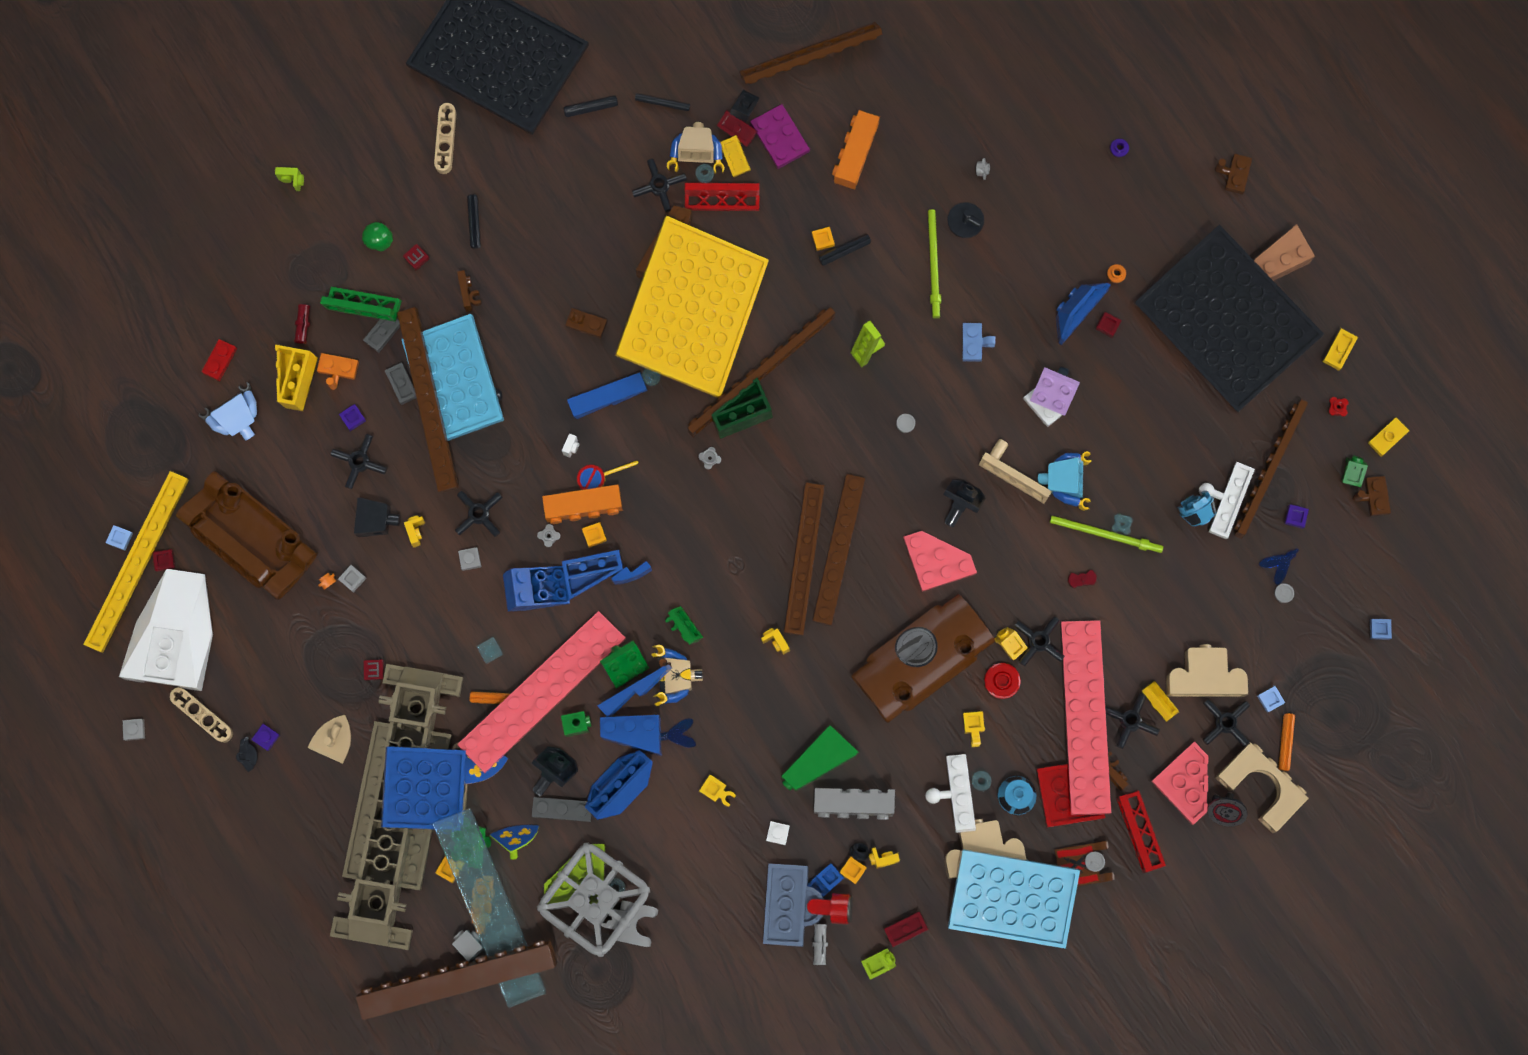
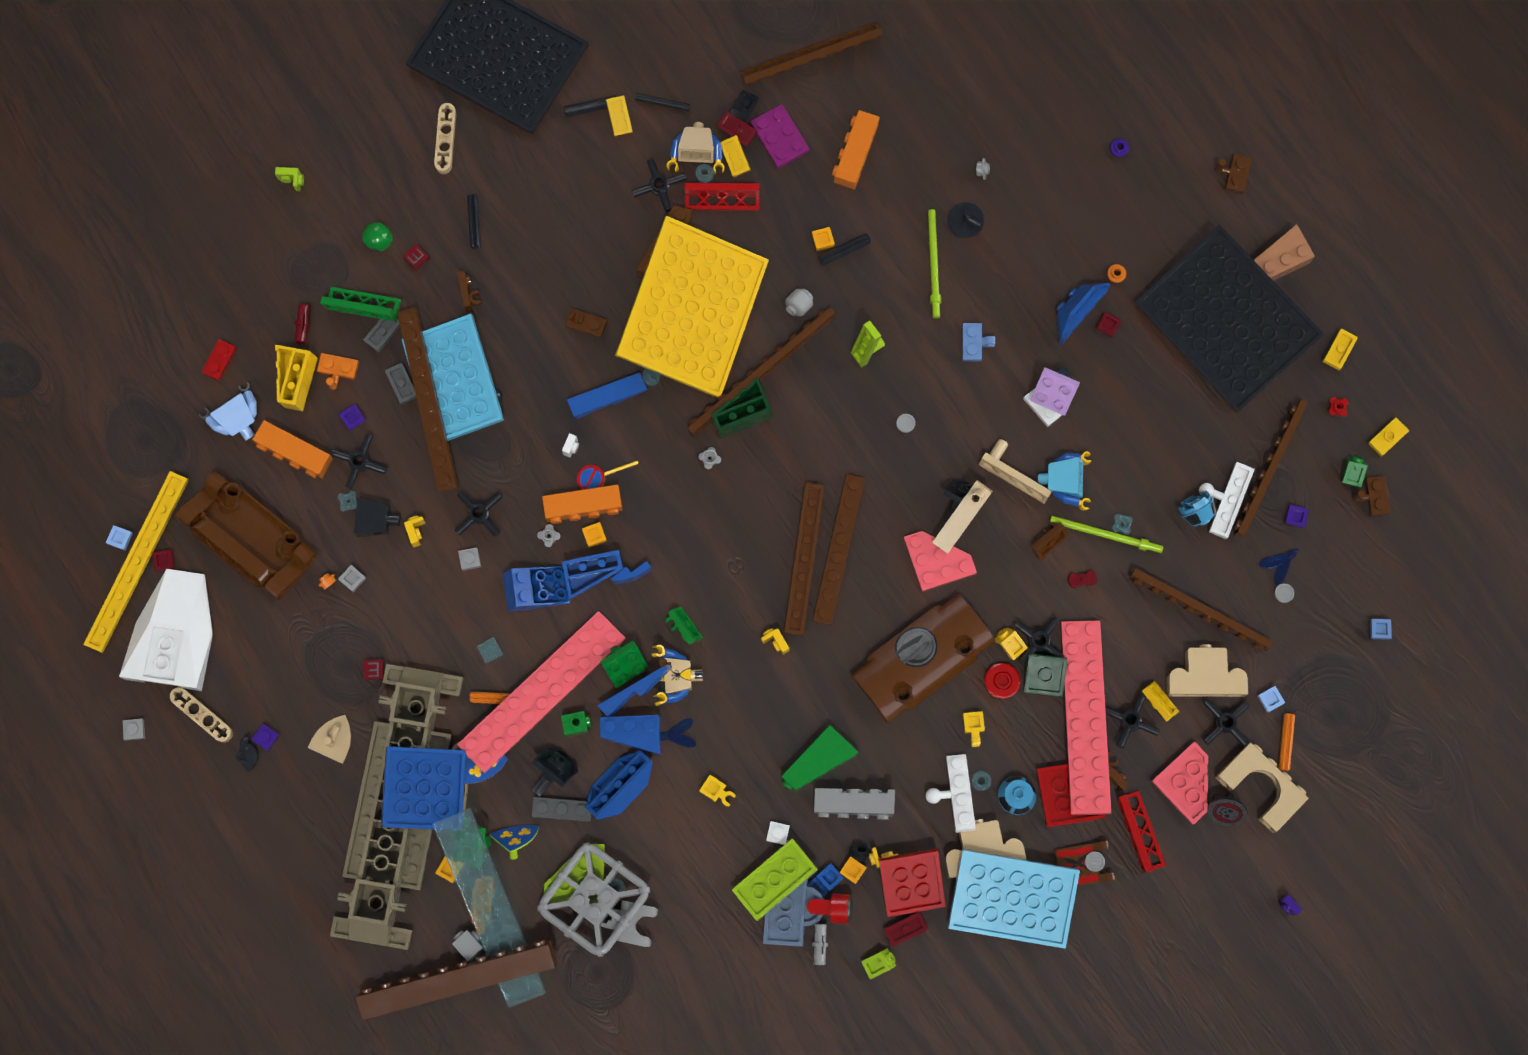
none -> orange brick [252,420,333,479]
none -> clear light blue plate [338,491,357,512]
none -> yellow plate [606,95,633,136]
none -> lime plate [732,839,818,921]
none -> light grey head [785,289,813,317]
none -> red plate [878,848,946,917]
none -> tan piece [932,480,993,554]
none -> tile [1023,653,1068,697]
none -> reddish brown plate [1031,522,1068,561]
none -> reddish brown plate [1129,568,1274,652]
none -> dark purple plate [1278,895,1302,916]

